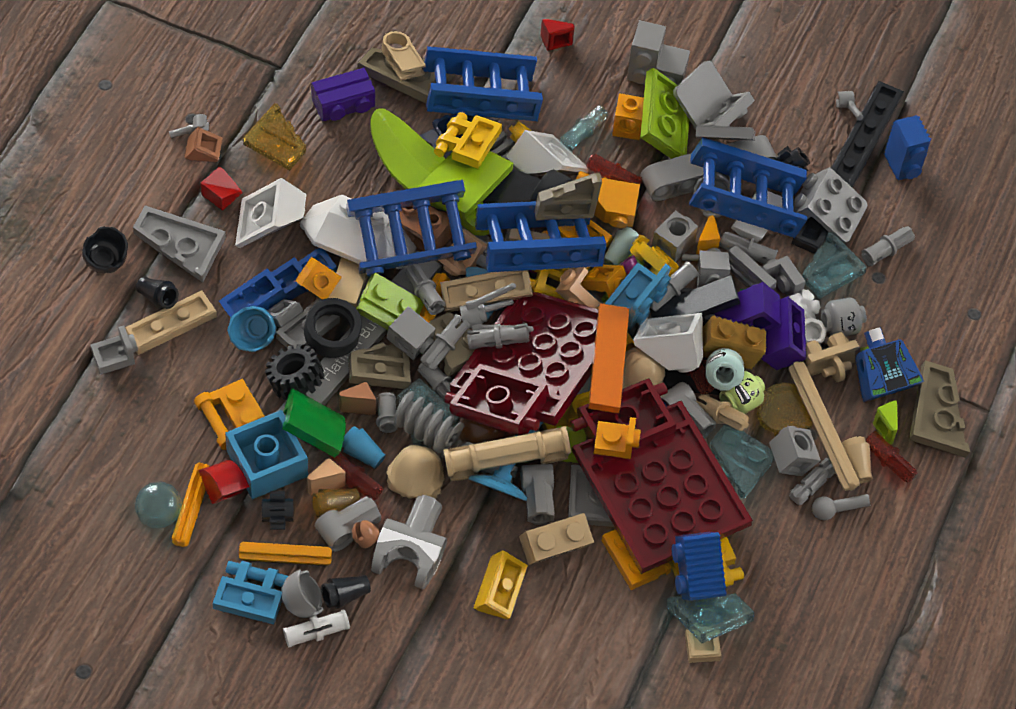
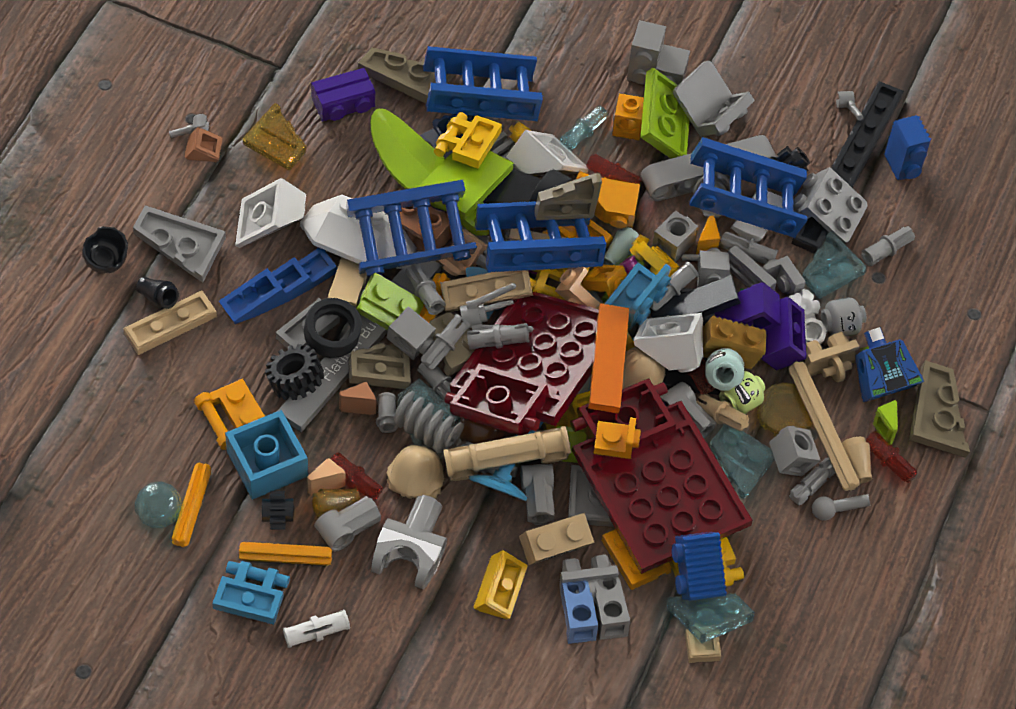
light grey bracket [90,325,138,375] -> none
red brick [198,460,250,504] -> none
red slope [201,167,242,211] -> none
dark azure hair [227,306,276,352] -> none
light grey tile [267,299,304,327] -> none
light grey hair [281,569,323,618] -> none
green slope [282,388,346,458] -> none
light orange brick [295,257,342,300] -> none
black cone [321,575,371,609] -> none
dark azure cone [342,426,386,469] -> none
nougat hinge [352,520,380,548] -> none
tan piece [382,31,426,81] -> none
red slope [540,19,575,51] -> none
light grey tile [696,125,756,141] -> none
none -> light grey hips [559,555,630,644]

